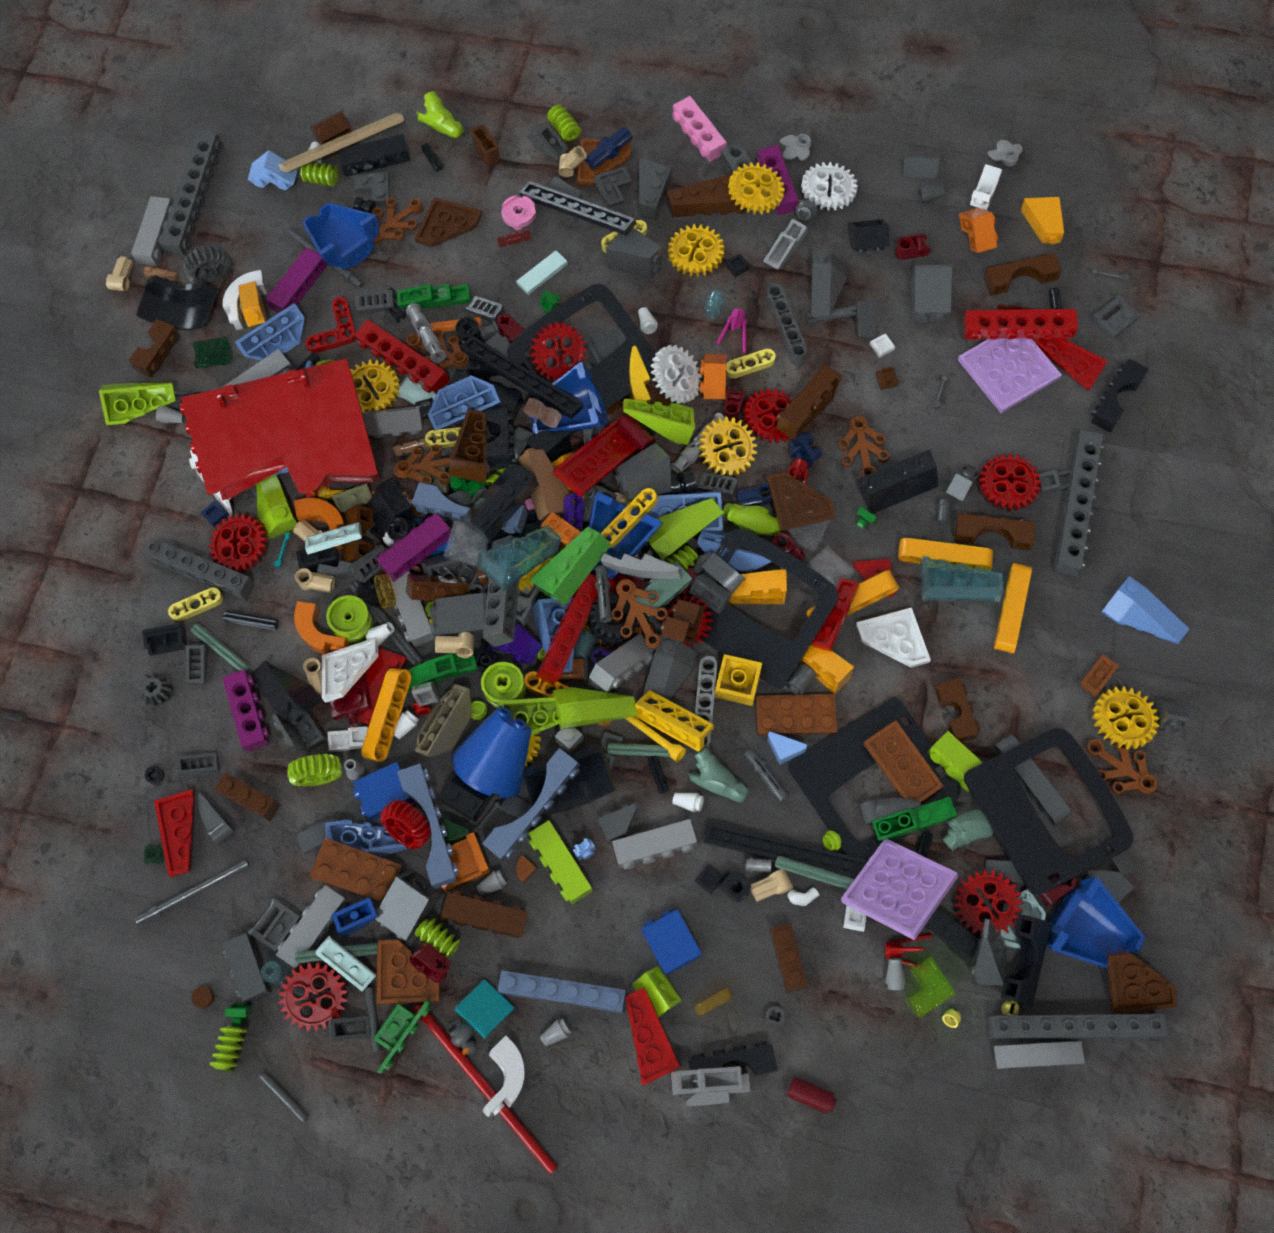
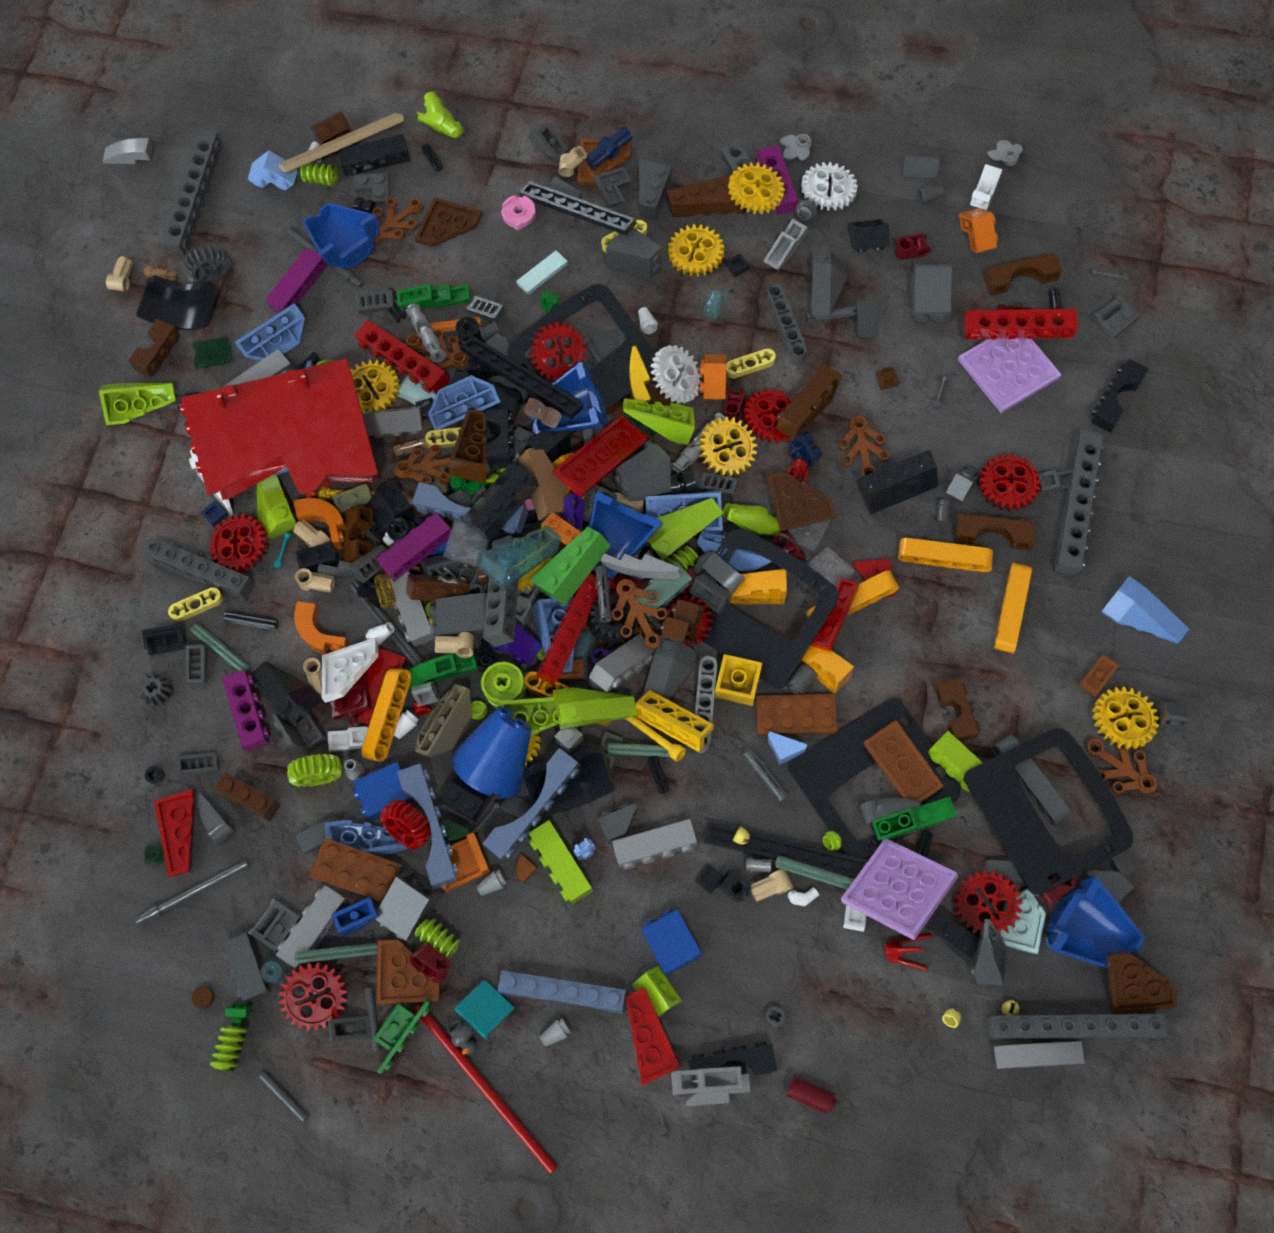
light grey brick [131,196,173,266] -> none
light grey cone [156,406,185,423] -> none
white arch [223,270,267,330] -> none
light orange slope [238,281,267,327] -> none
red beam [305,297,356,353] -> none
light aqua tile [305,522,362,554] -> none
light aqua tile [315,936,376,992] -> none
lime wheel [326,595,374,644] -> none
reddish brown wedge [439,890,528,938] -> none
reddish brown brick [471,124,500,166] -> none
white arch [483,1036,524,1117] -> none
clear red axle [497,230,531,247] -> none
dark red piece [497,314,525,343] -> none
lime piece [547,104,582,142] -> none
yellow beam [601,488,659,548] -> none
dark red brick [617,414,656,451] -> none
bright pink brick [672,96,727,162] -> none
white cone [673,793,704,813] -> none
sand green animal [688,747,749,802] -> none
clear yellow beam [694,988,733,1017] -> none
dark pink plant [717,309,747,354] -> none
dark blue piece [736,483,772,506] -> none
reddish brown brick [770,924,808,994] -> none
green tile [856,507,878,530] -> none
white plate [856,607,931,668] -> none
white tile [870,333,895,358] -> none
light grey cone [885,958,906,990] -> none
clear neon green brick [904,957,956,1017] -> none
clear light blue wedge [920,556,1003,601] -> none
sand green animal [942,809,993,852] -> none
black arch [1000,914,1052,1007] -> none
light orange slope [1021,197,1064,244] -> none
red wing [1034,338,1107,391] -> none
none -> light grey slope [103,138,153,164]
none -> light yellow hinge [733,826,750,845]

